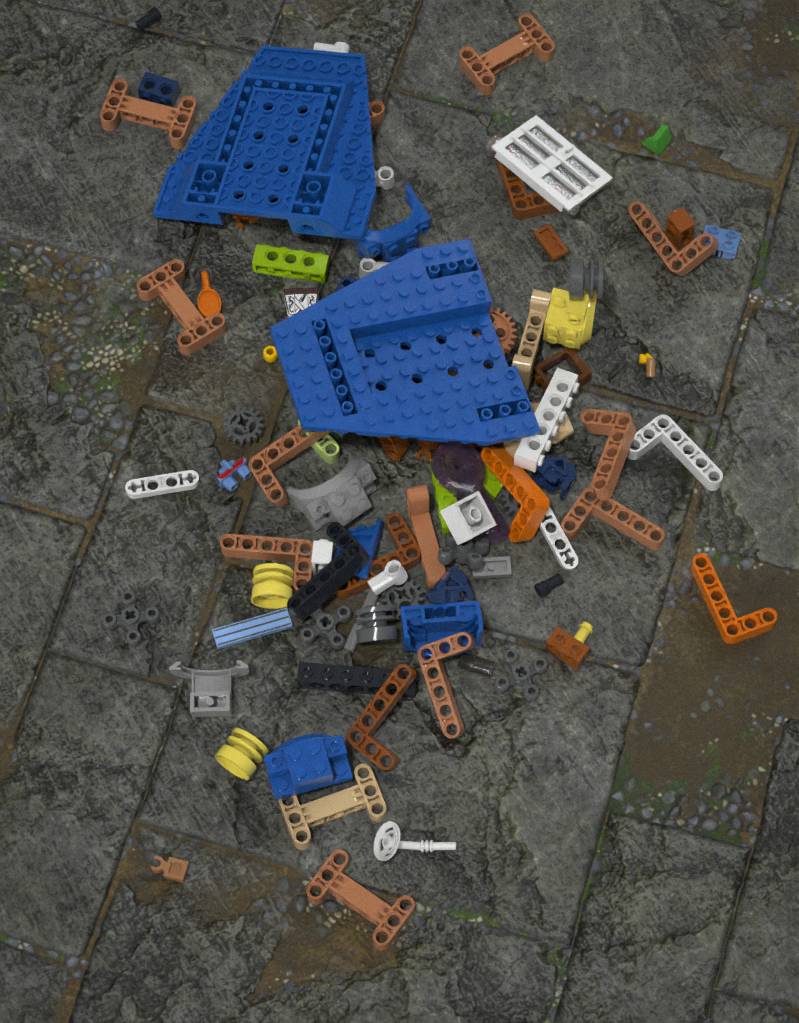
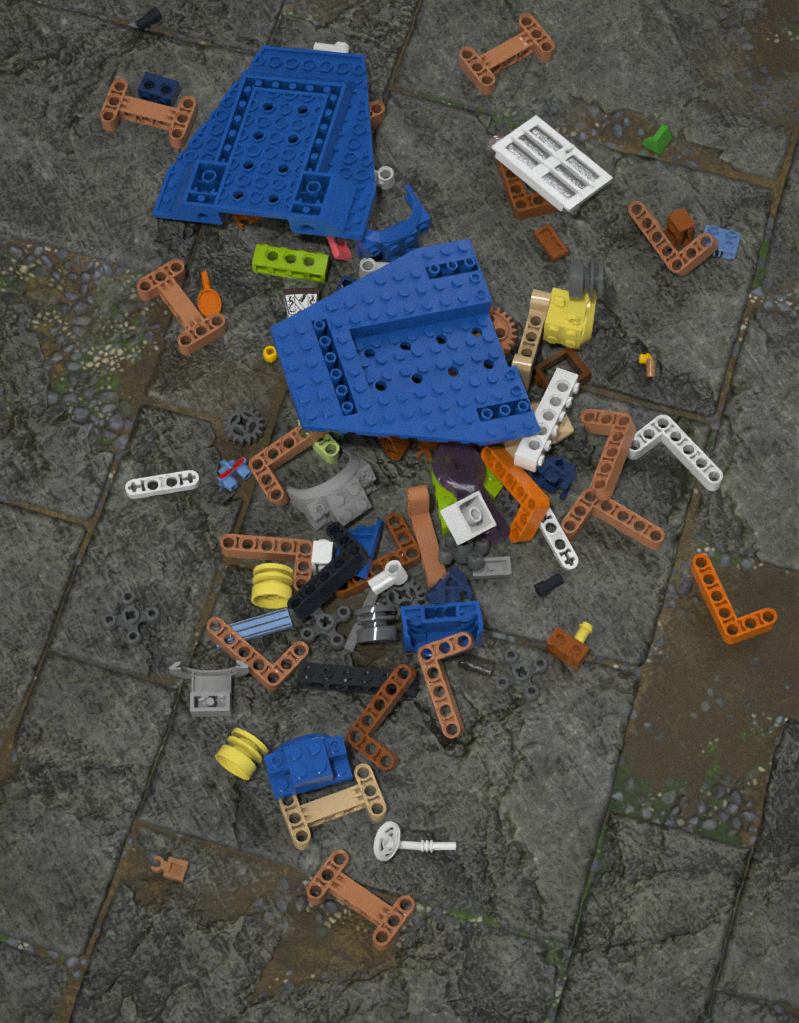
none -> nougat beam [206,617,309,691]
none -> coral plate [326,236,352,261]

